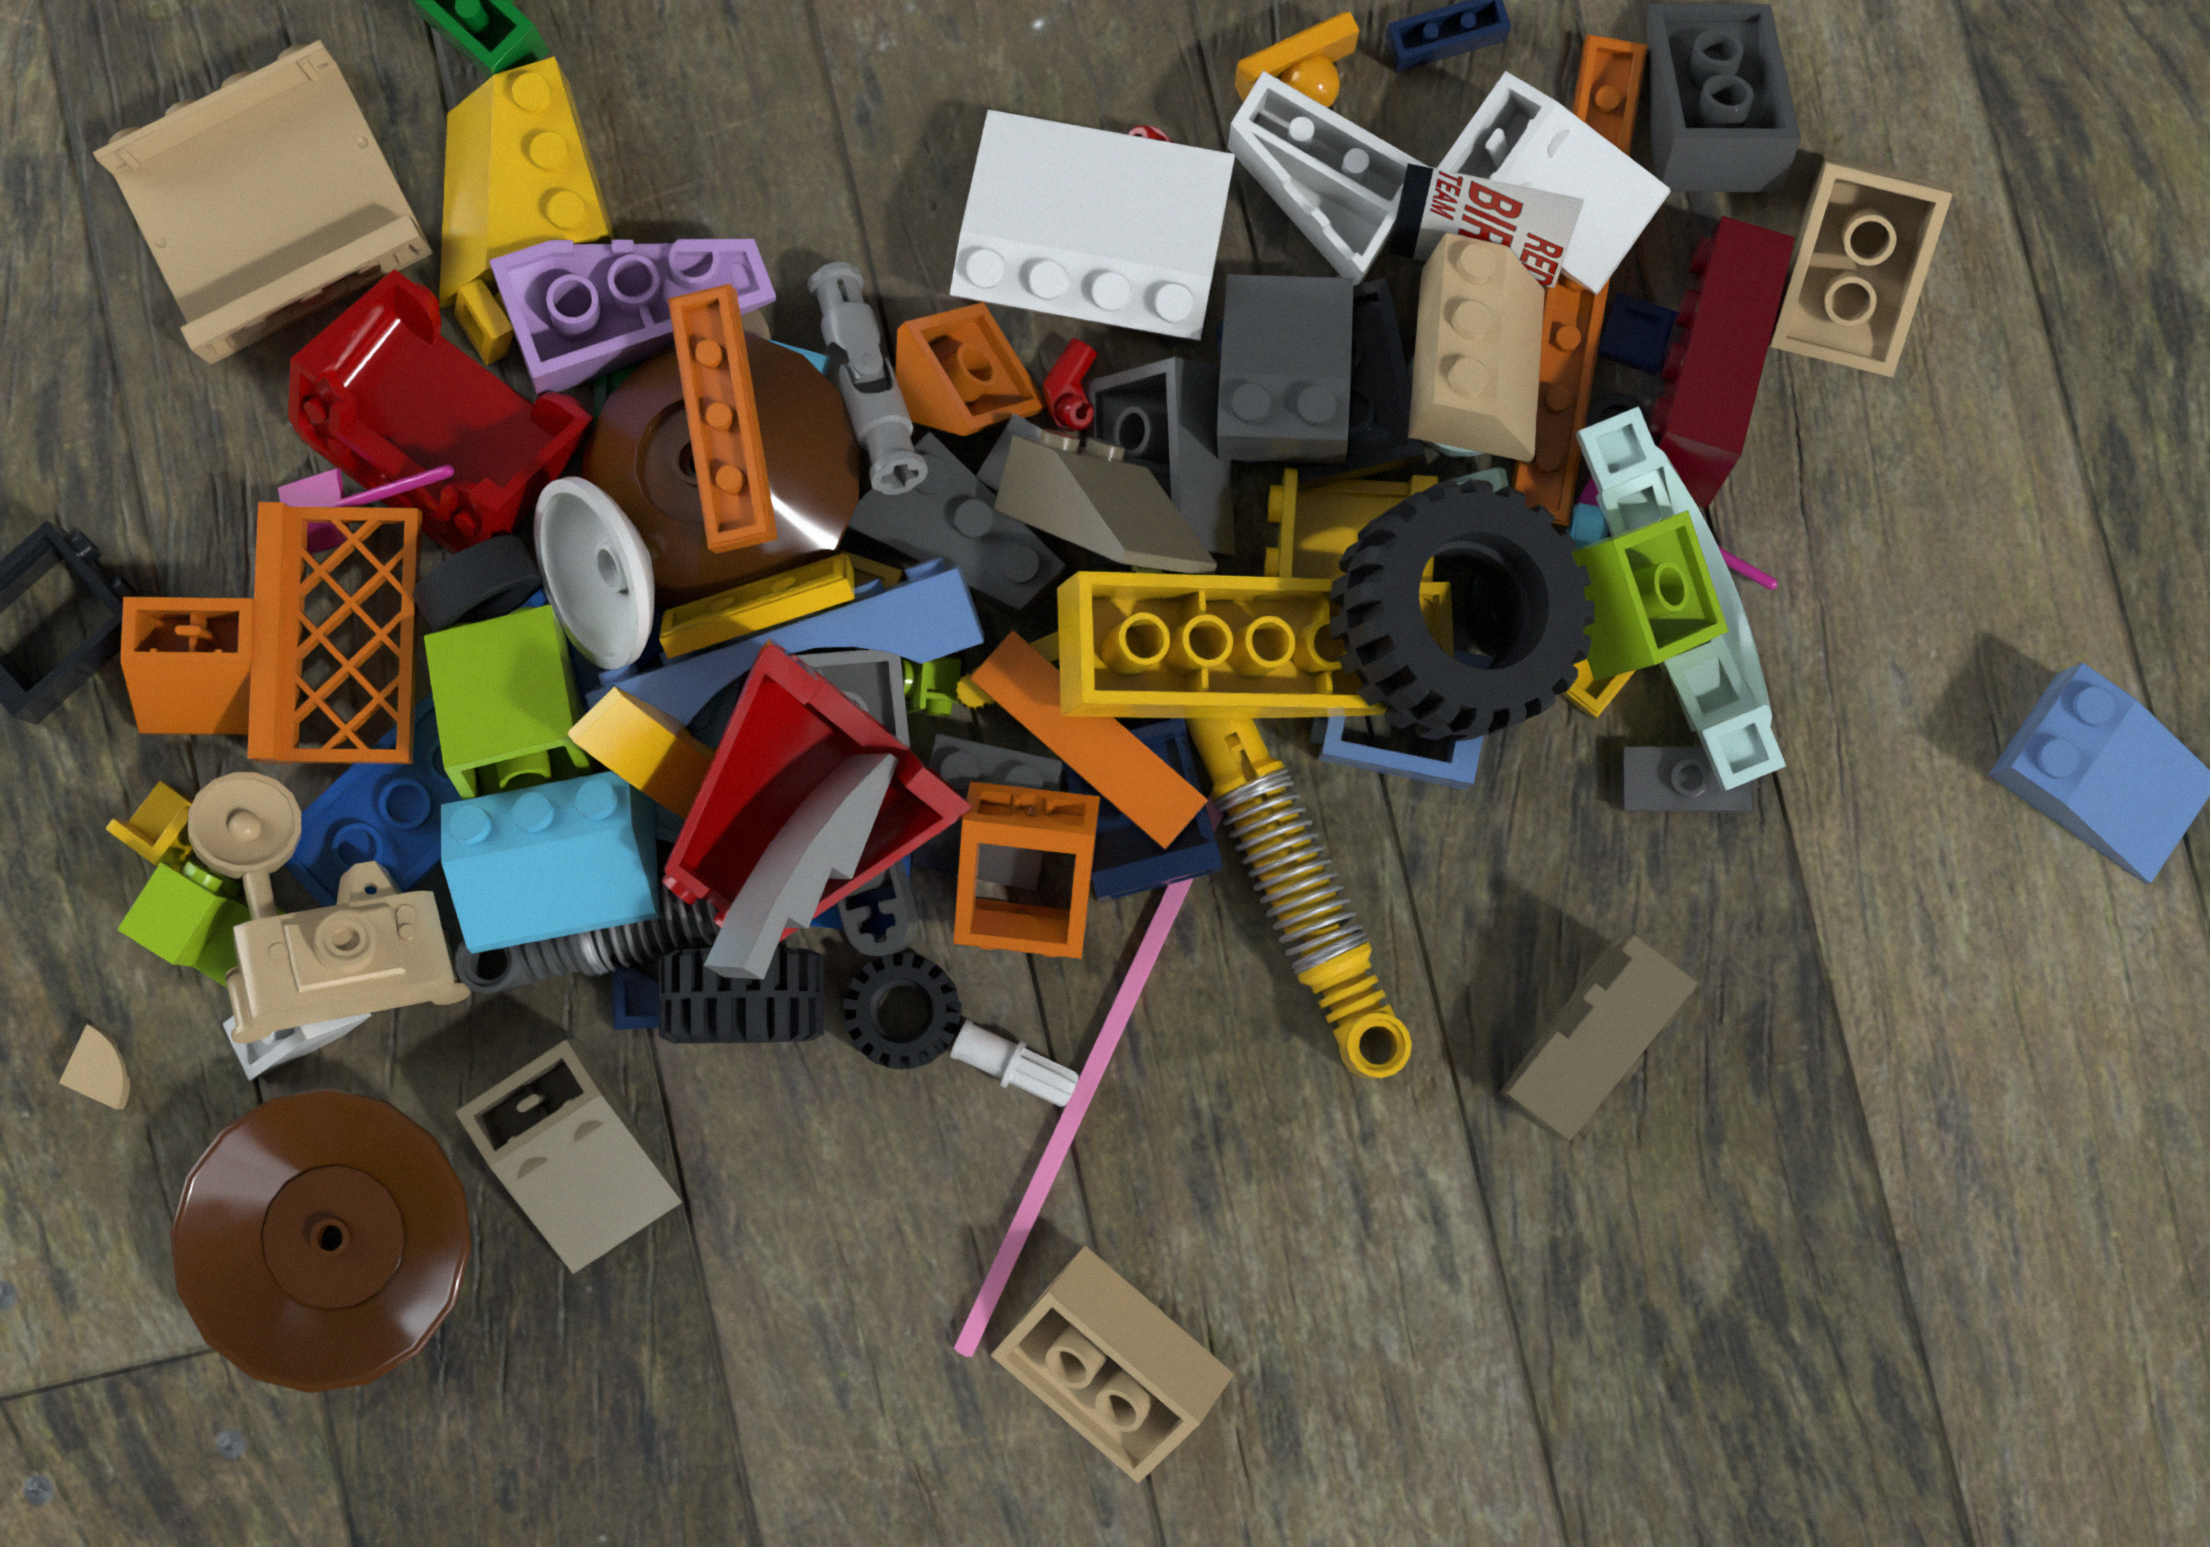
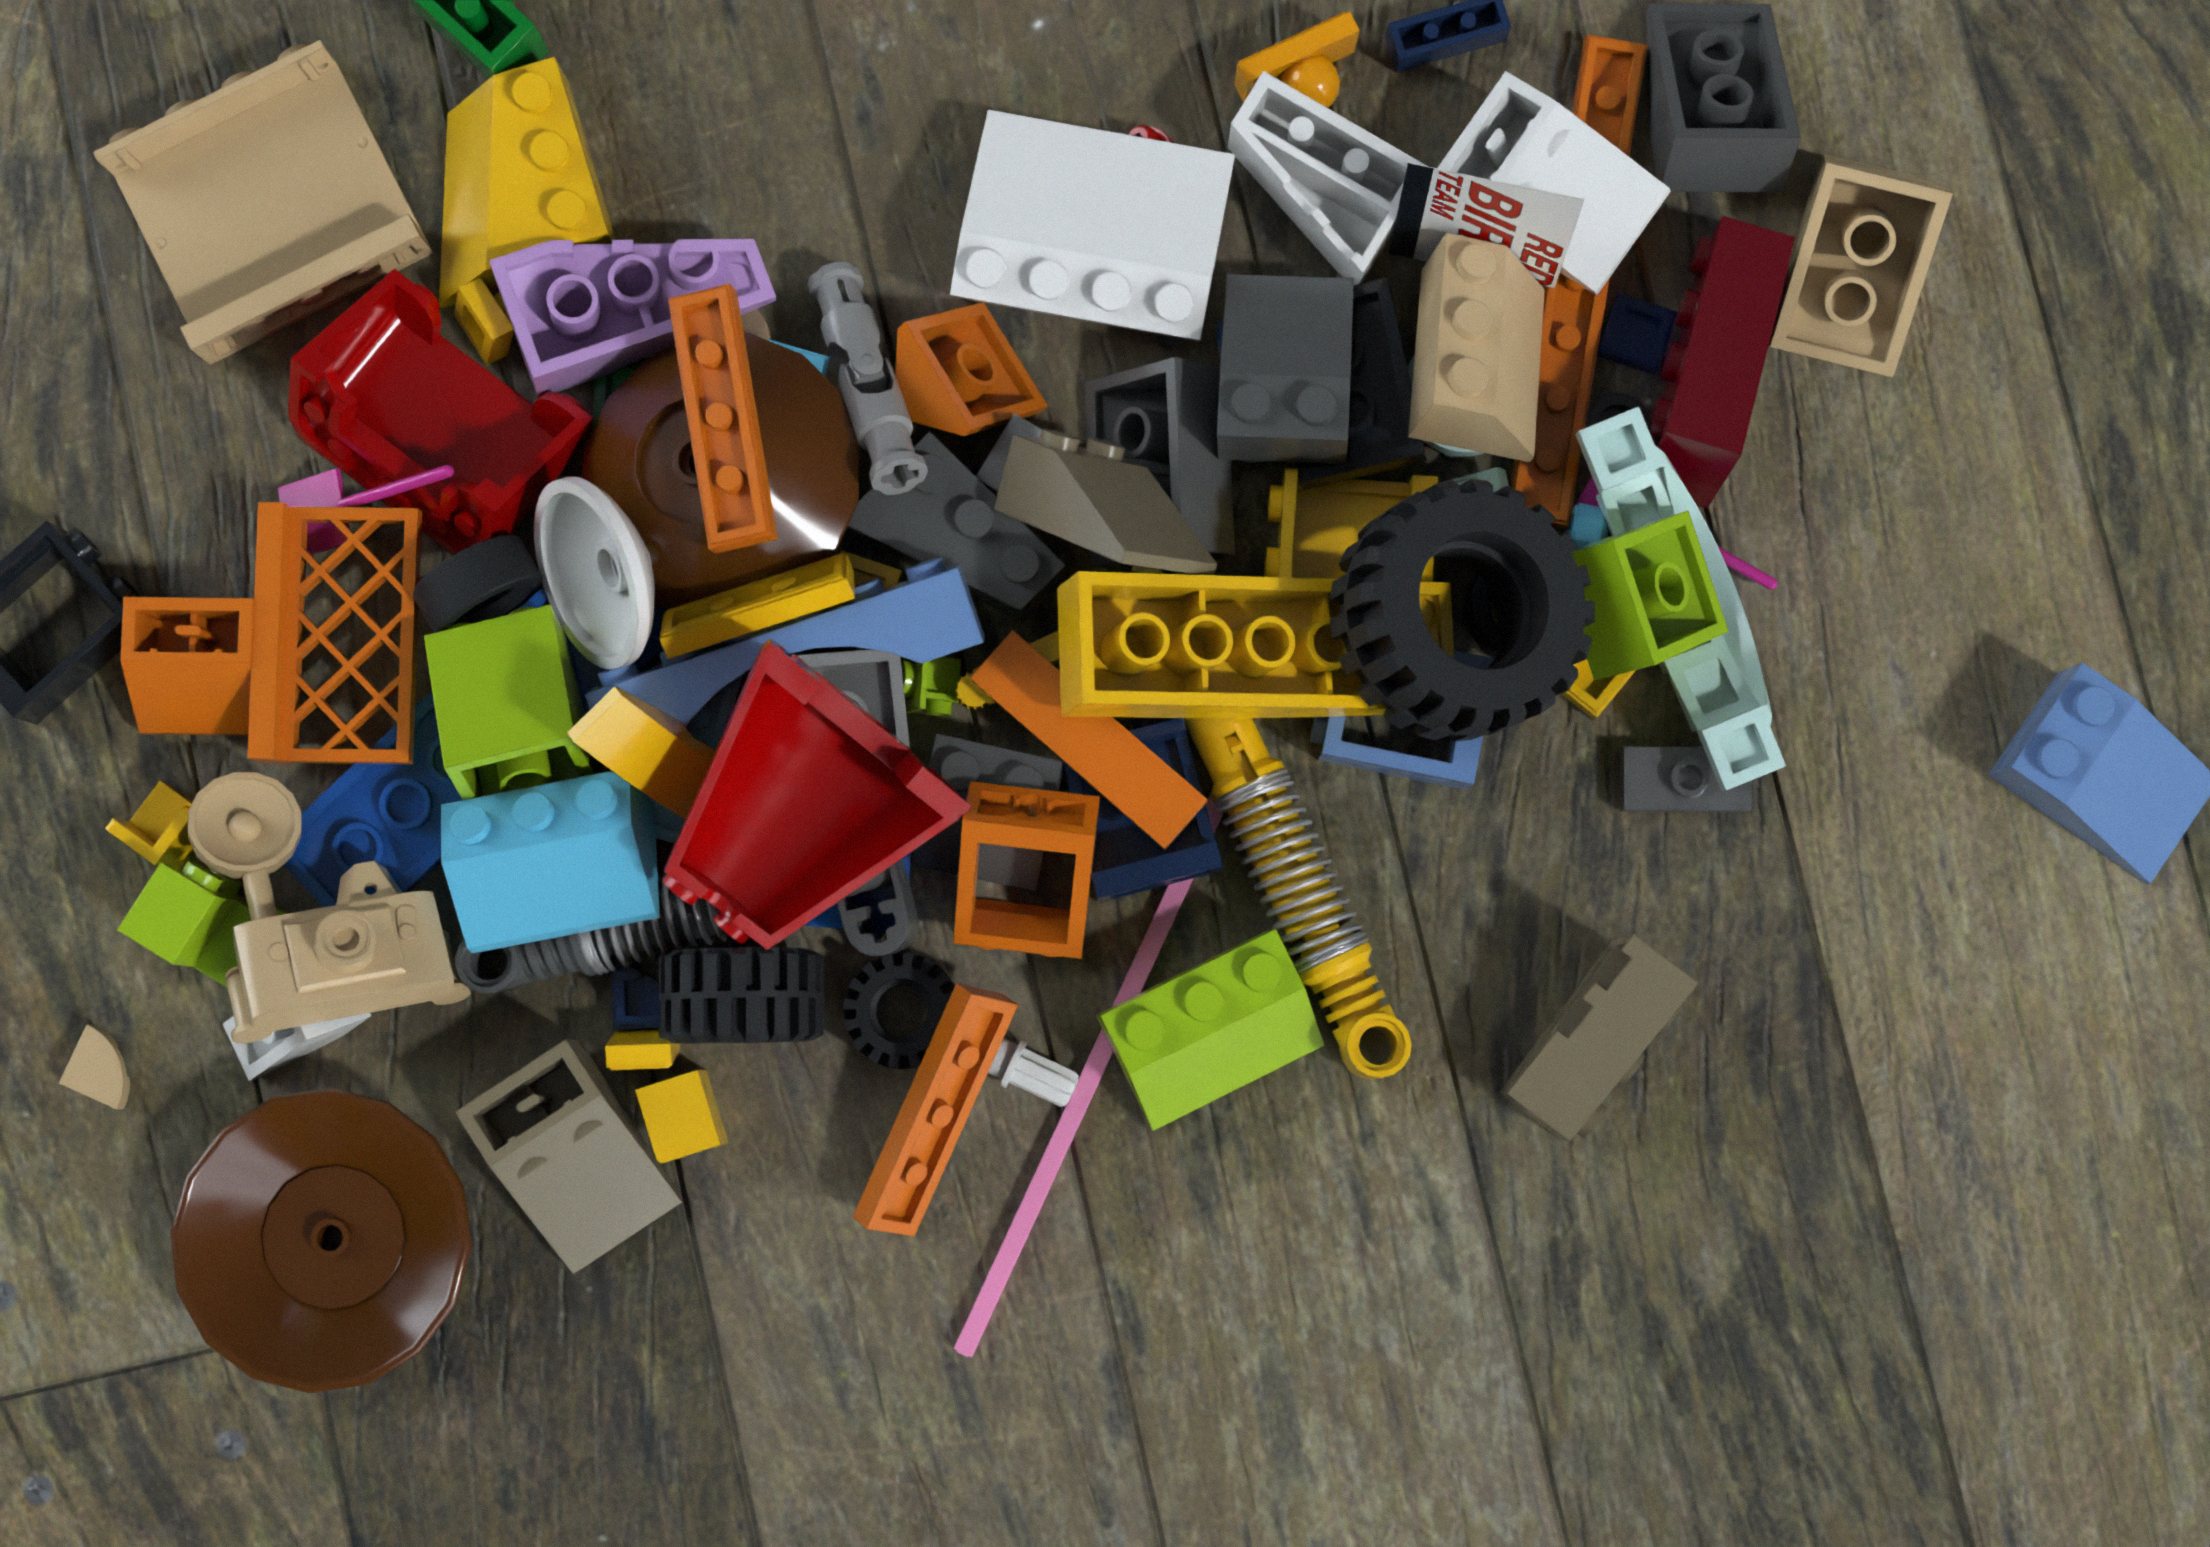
light grey slope [704,753,899,980] -> none
tan slope [990,1245,1234,1483] -> none
red arm [1042,338,1098,432] -> none
none -> yellow tile [605,1029,680,1070]
none -> yellow panel [635,1070,728,1163]
none -> orange plate [852,983,1018,1236]
none -> lime slope [1096,929,1324,1131]

